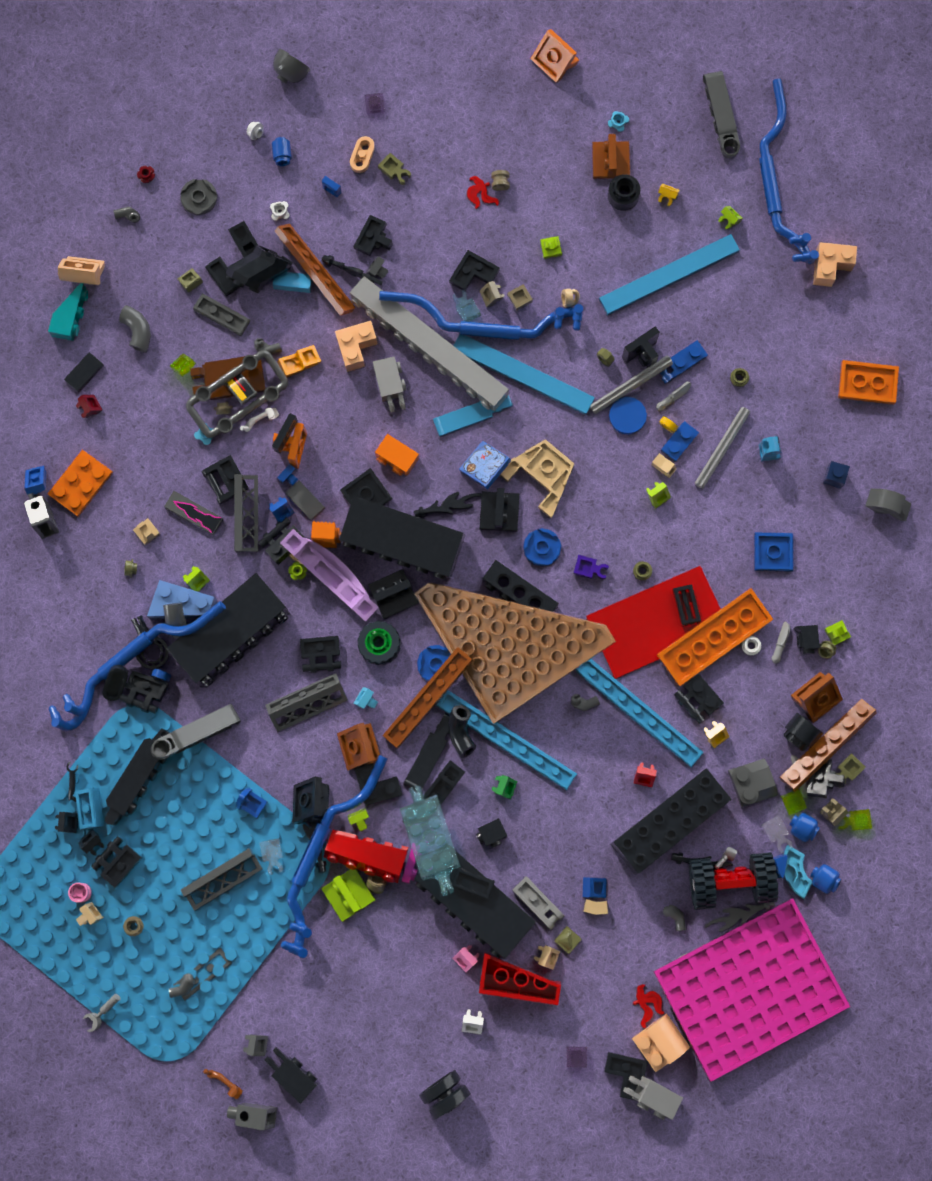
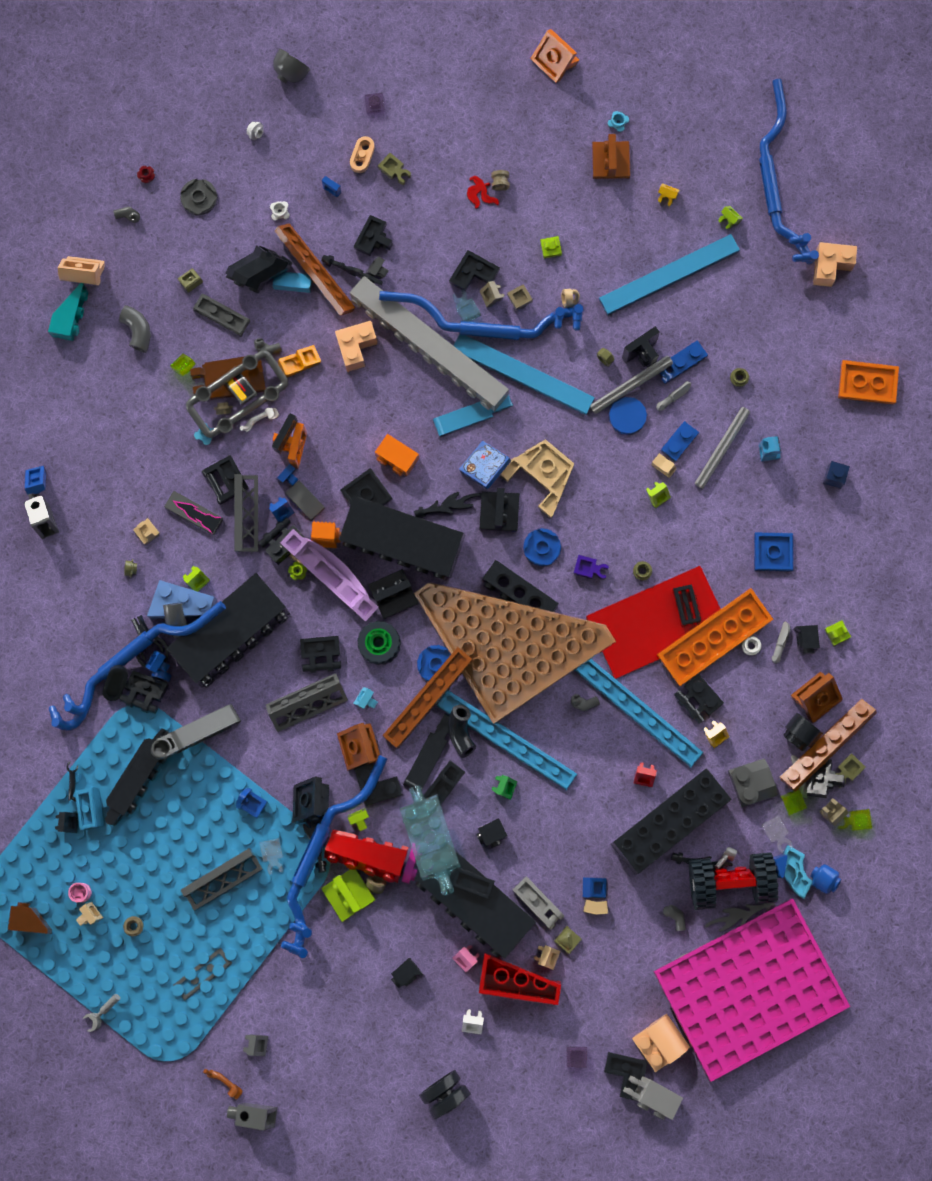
orange plate [48,449,113,517] -> none
black tile [64,352,104,392] -> none
dark red tile [76,394,102,418] -> none
black tile [78,829,104,856] -> none
black plate [91,836,143,888] -> none
dark grey arm [169,973,195,998] -> none
black tile [205,256,240,297] -> none
black slope [228,221,258,257] -> none
black hinge [265,1047,318,1104] -> none
blue brick [272,137,292,166] -> none
light grey hinge [373,356,406,413] -> none
black piece [608,174,641,211] -> none
red piece [633,984,664,1028] -> none
yellow tile [659,416,678,433] -> none
dark grey piece [703,71,740,158] -> none
blue head [789,813,820,842] -> none
olive plate [818,641,837,659] -> none
dark grey brick [865,488,911,521] -> none
none -> reddish brown slope [8,902,52,934]
none -> blue tile [145,650,170,673]
none -> black window [391,958,424,988]

